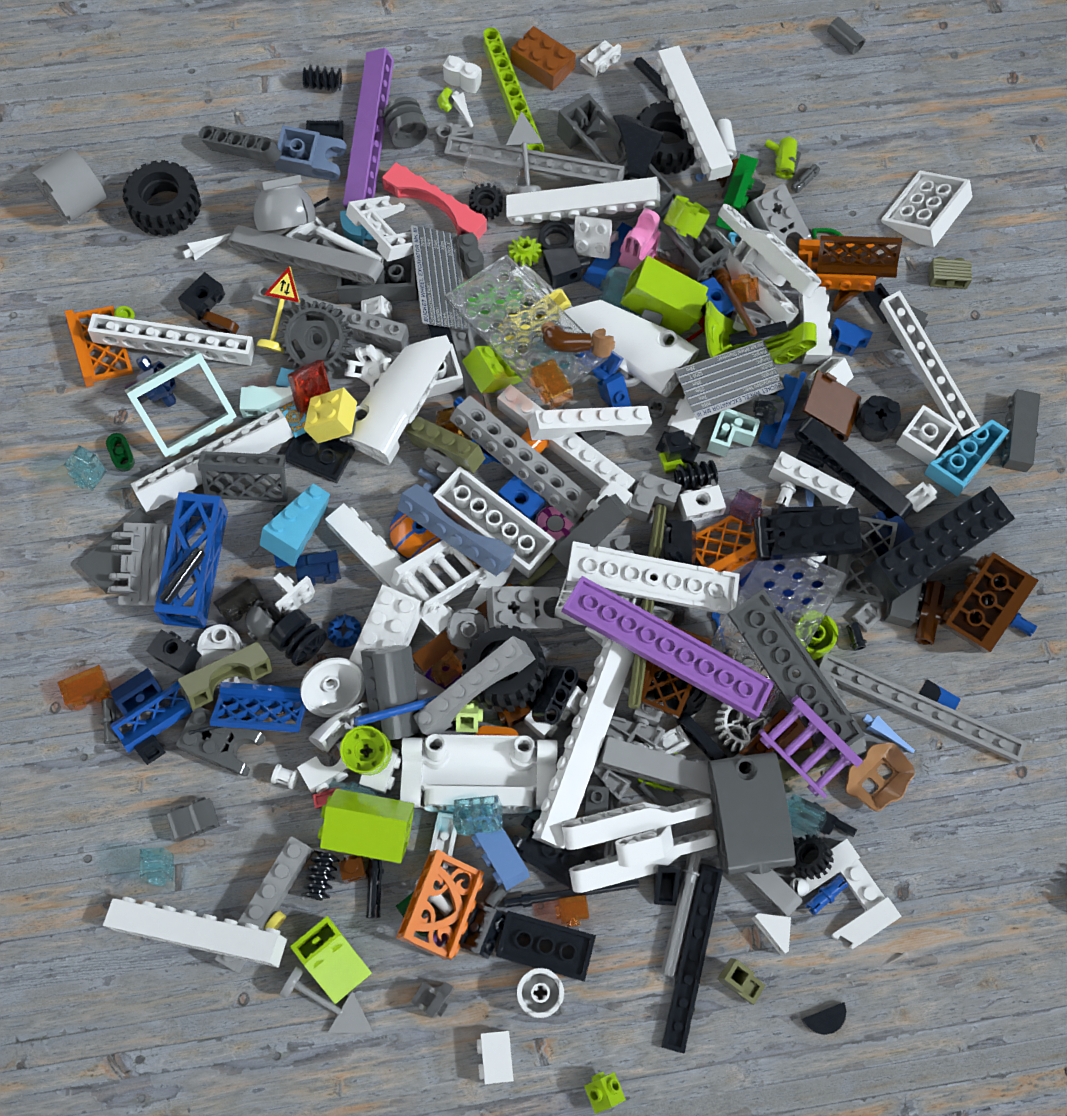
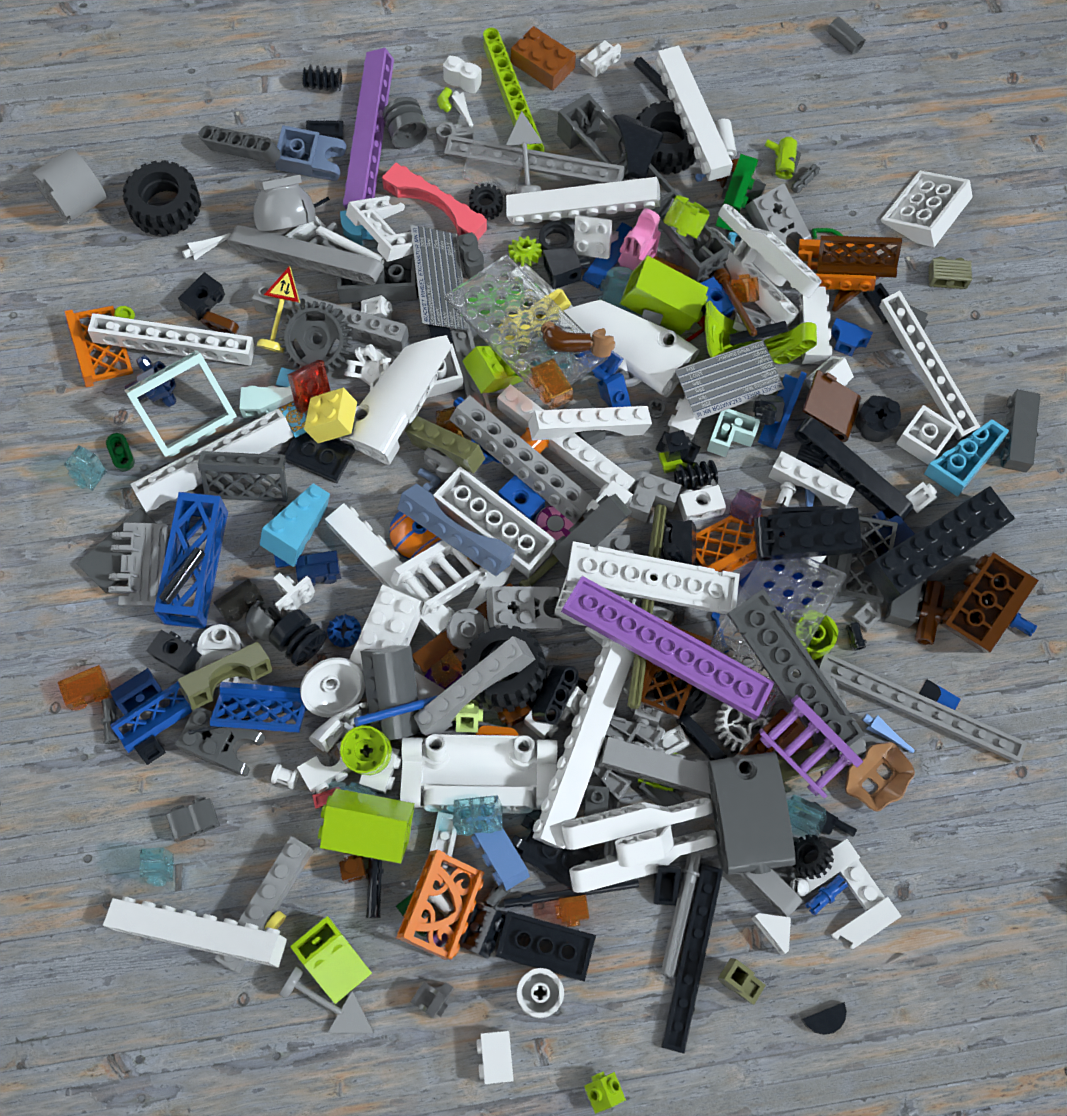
black piece [301,850,340,901] -> none

